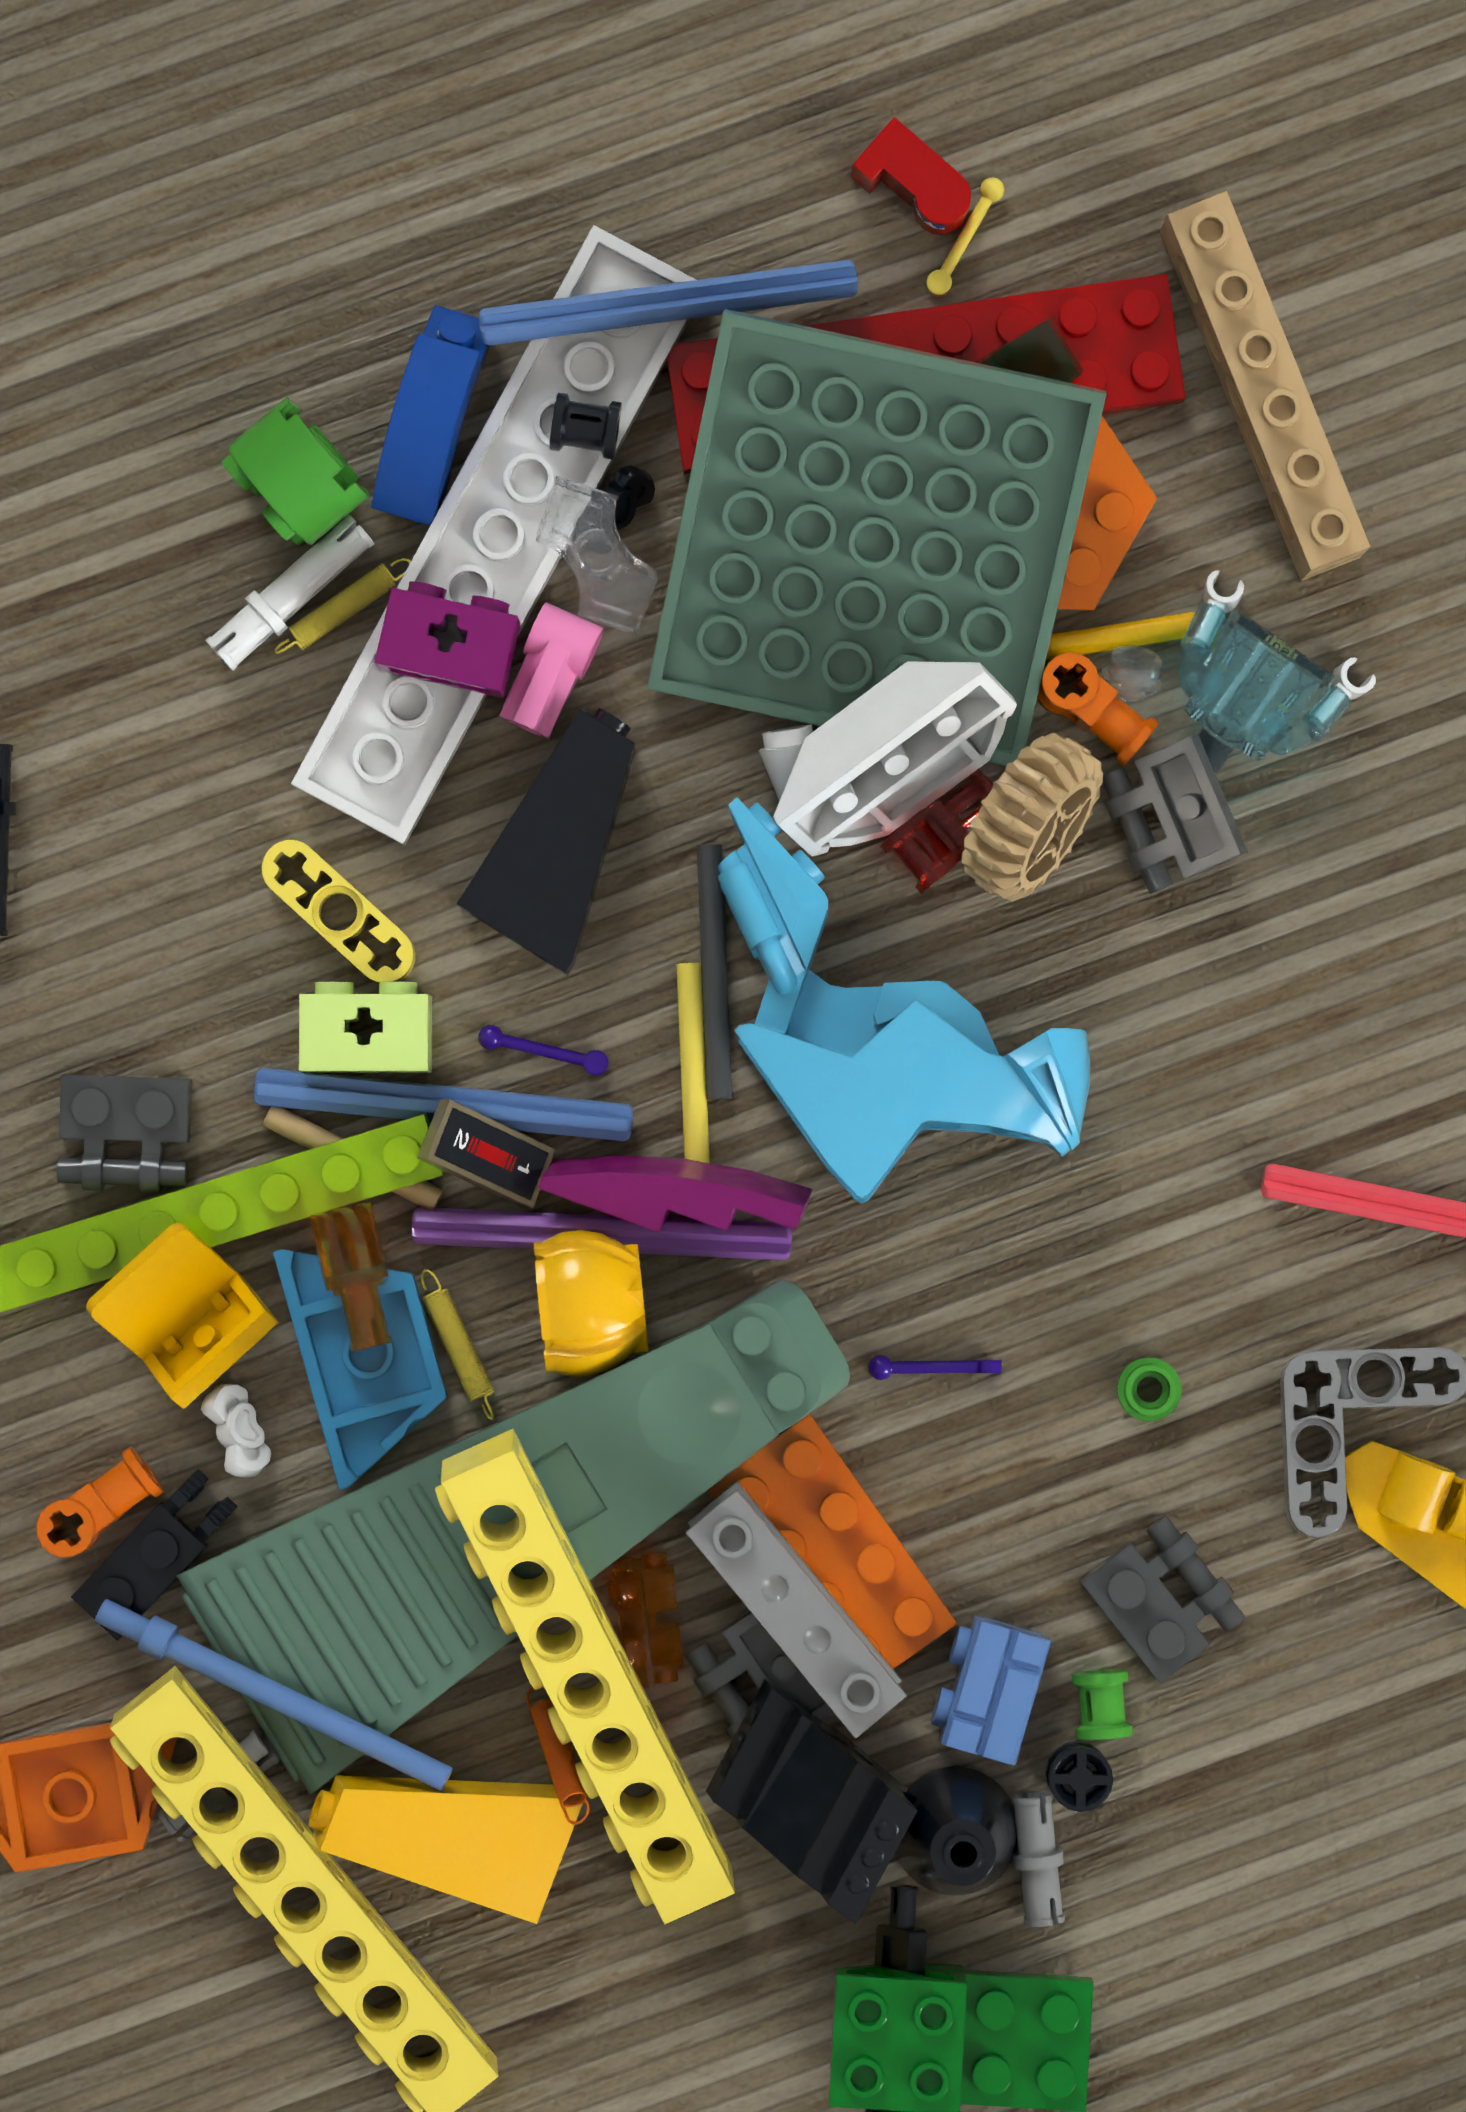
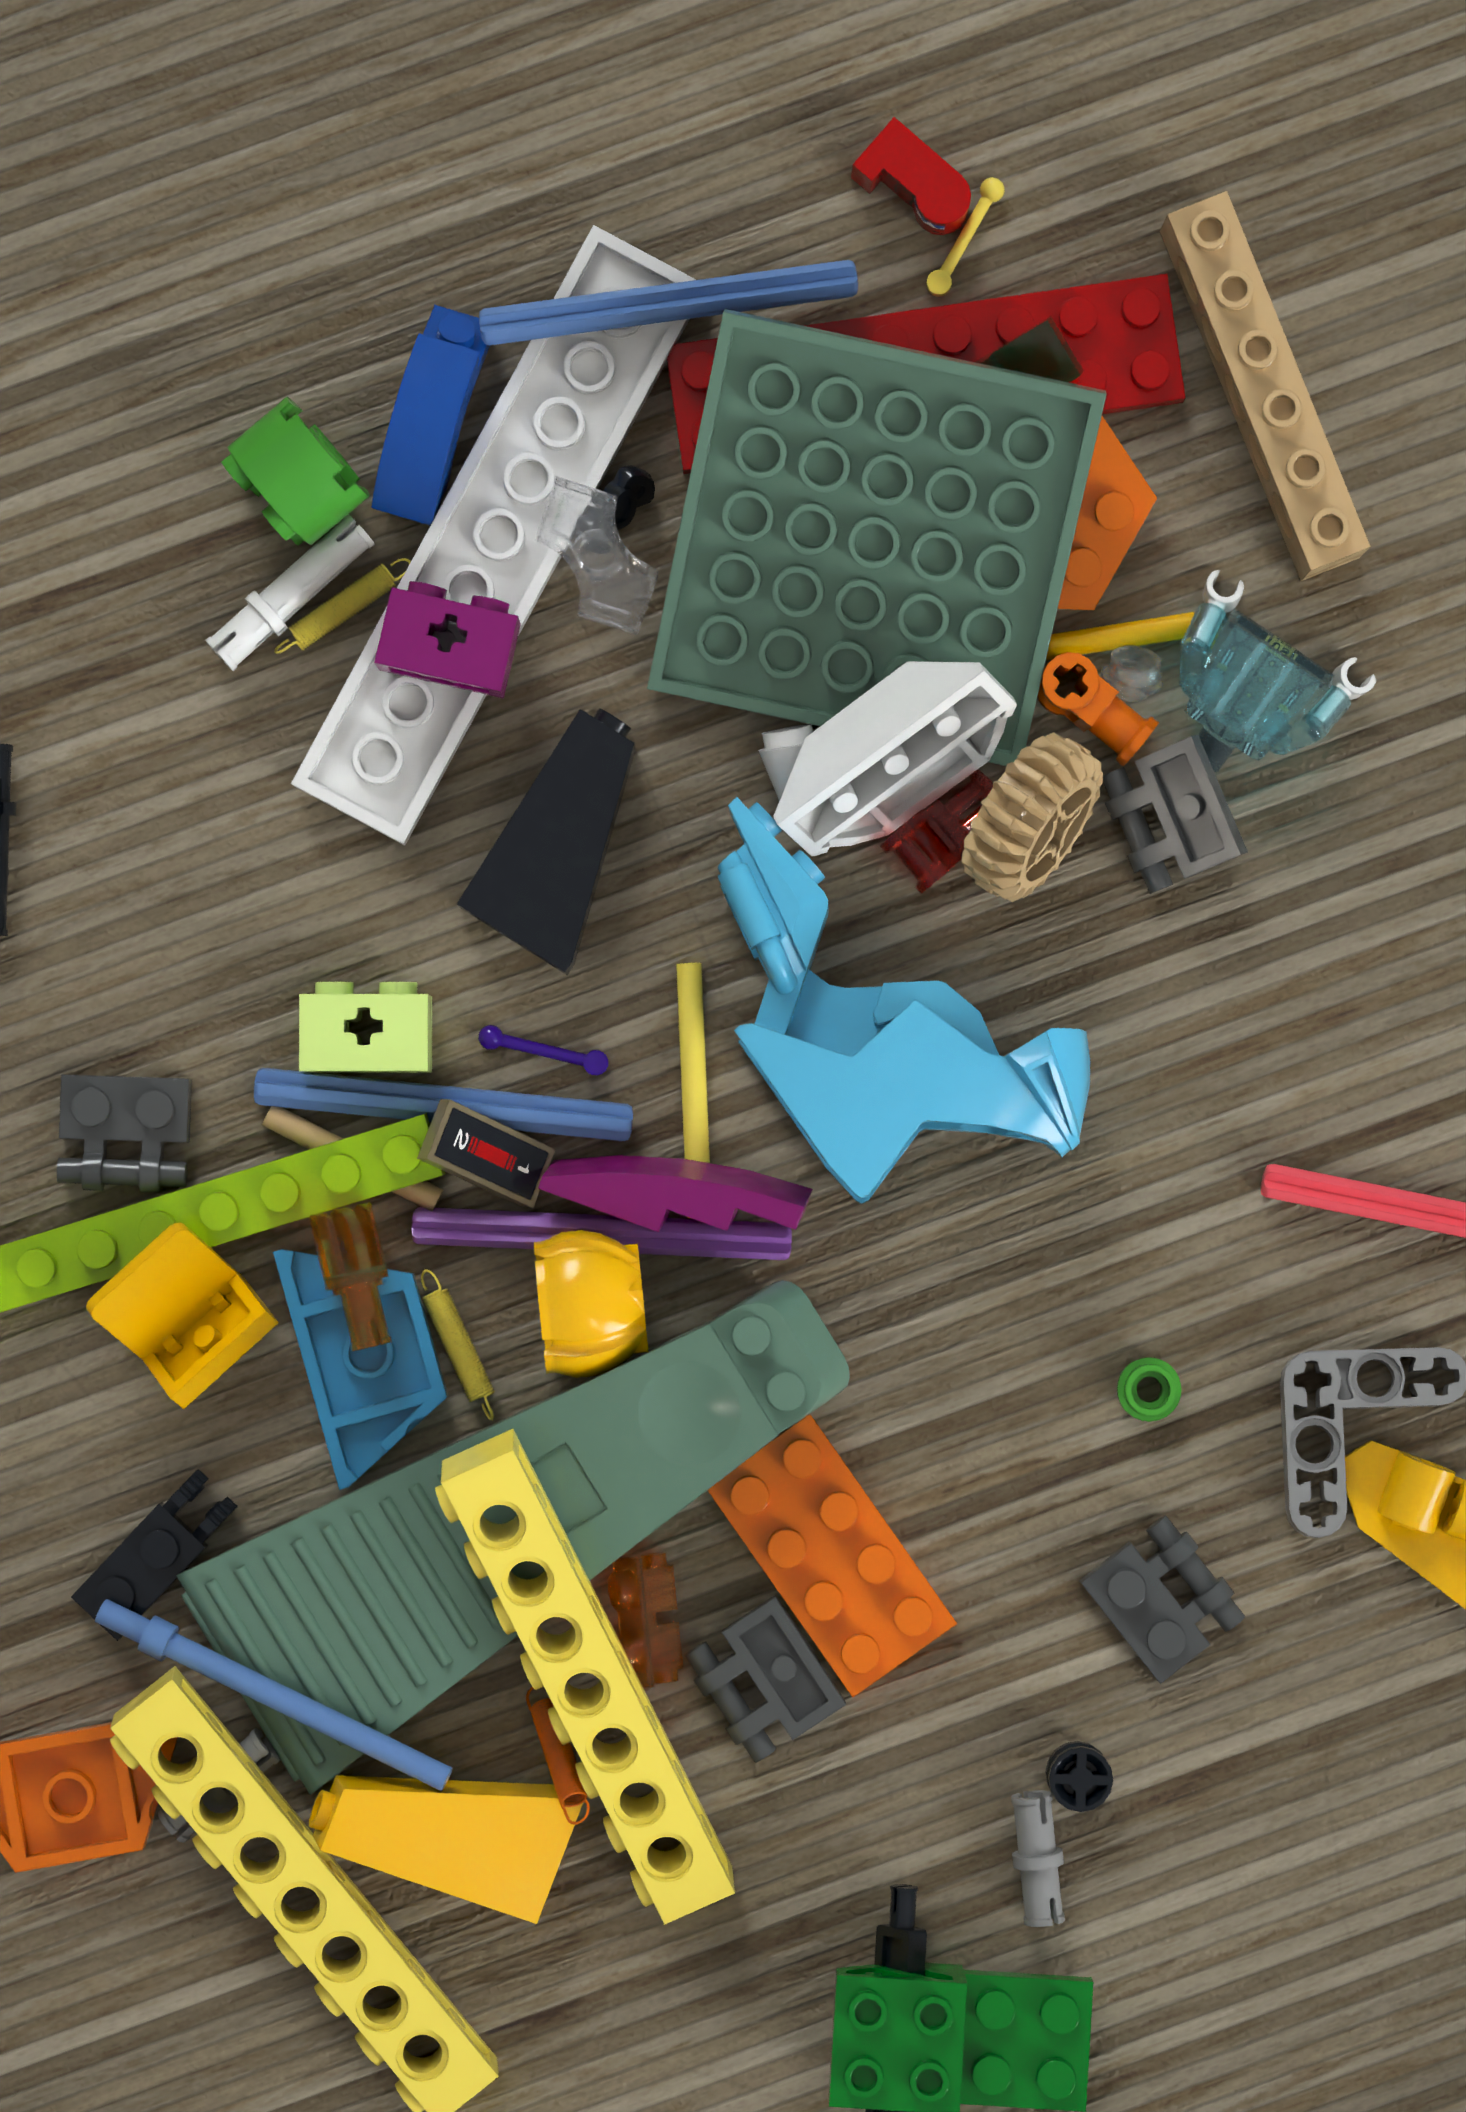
orange connector [36,1446,164,1557] -> none
white piece [201,1384,272,1478] -> none
light yellow beam [262,840,415,983] -> none
bright pink piece [499,602,604,740] -> none
black bush [549,392,622,460] -> none
light grey fence [686,1480,907,1739] -> none
dark grey bar [697,844,732,1100] -> none
black slope [706,1679,918,1924] -> none
dark purple hinge [868,1355,1002,1380] -> none
black cone [895,1765,1018,1895] -> none
medium blue brick [931,1614,1051,1765] -> none
bright green bush [1071,1669,1133,1740] -> none

